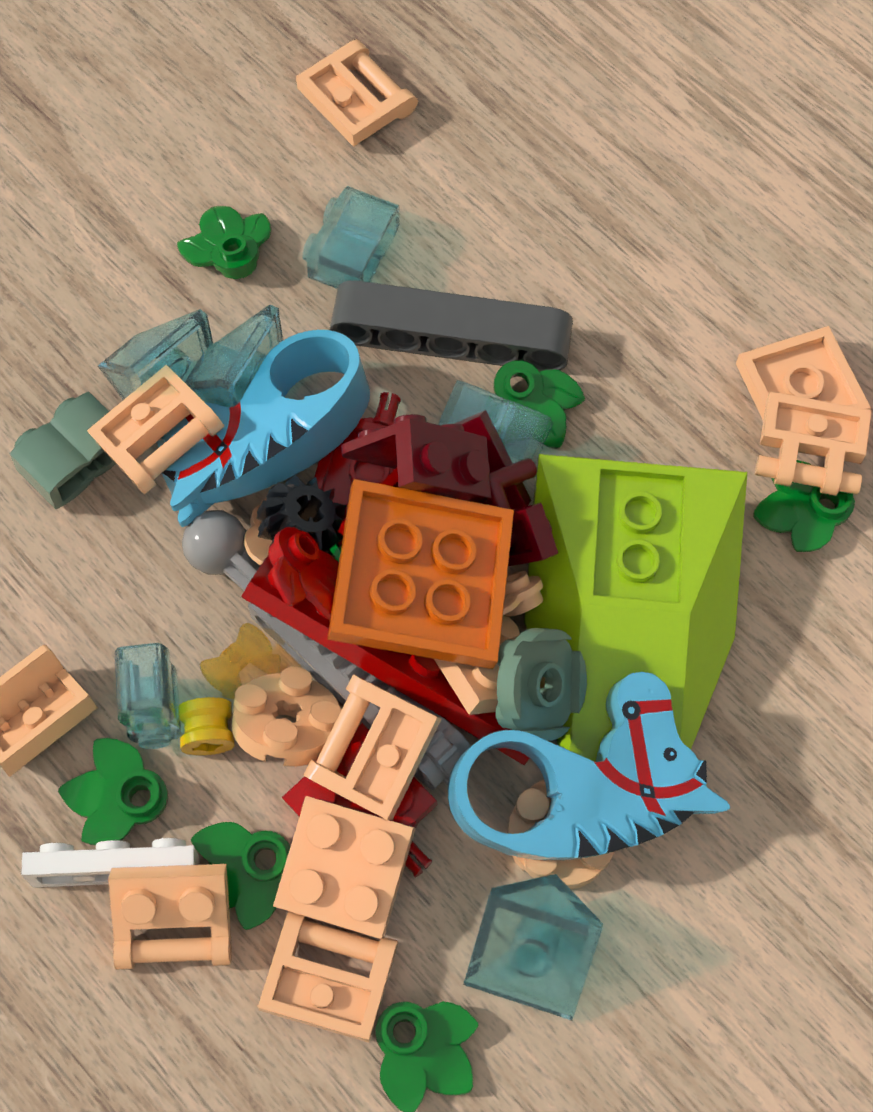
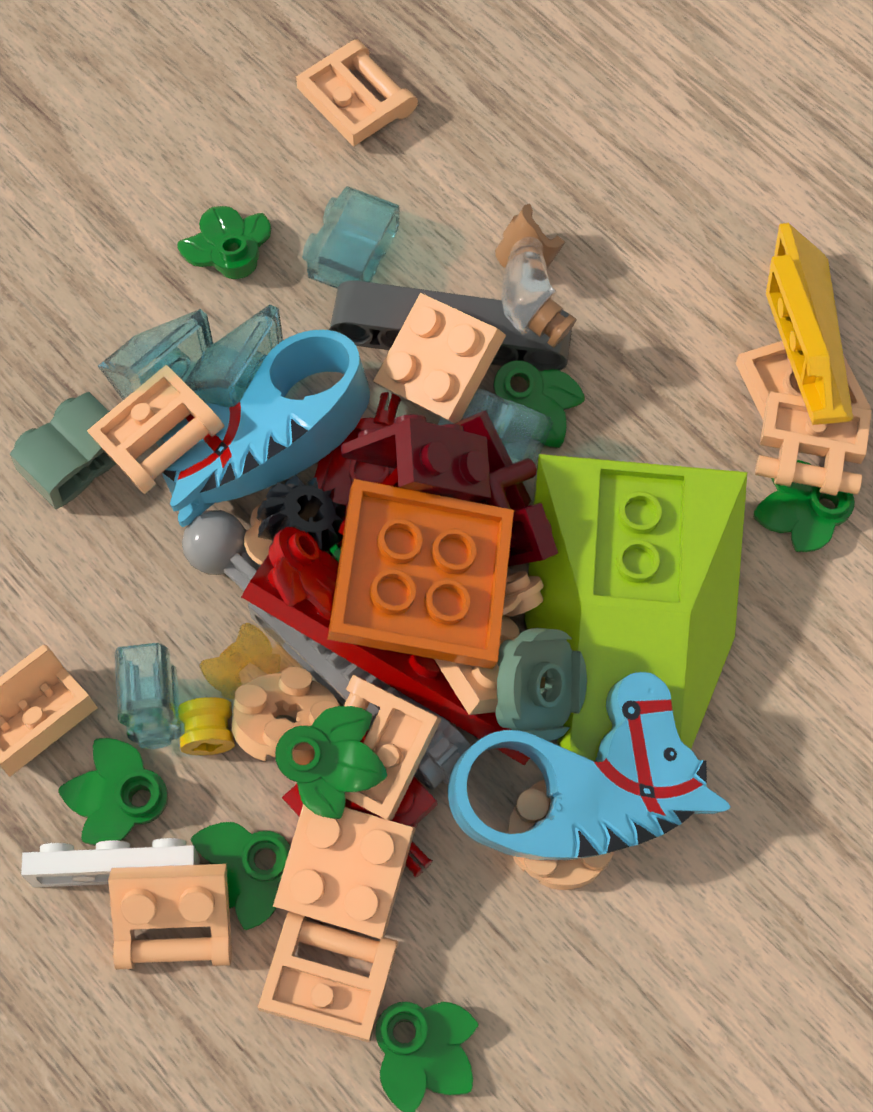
clear light blue slope [463,874,603,1021] -> none
none -> green plate [275,706,387,819]
none -> light nougat plate [373,293,506,424]
none -> piece [495,204,577,348]
none -> yellow wedge [766,223,853,425]

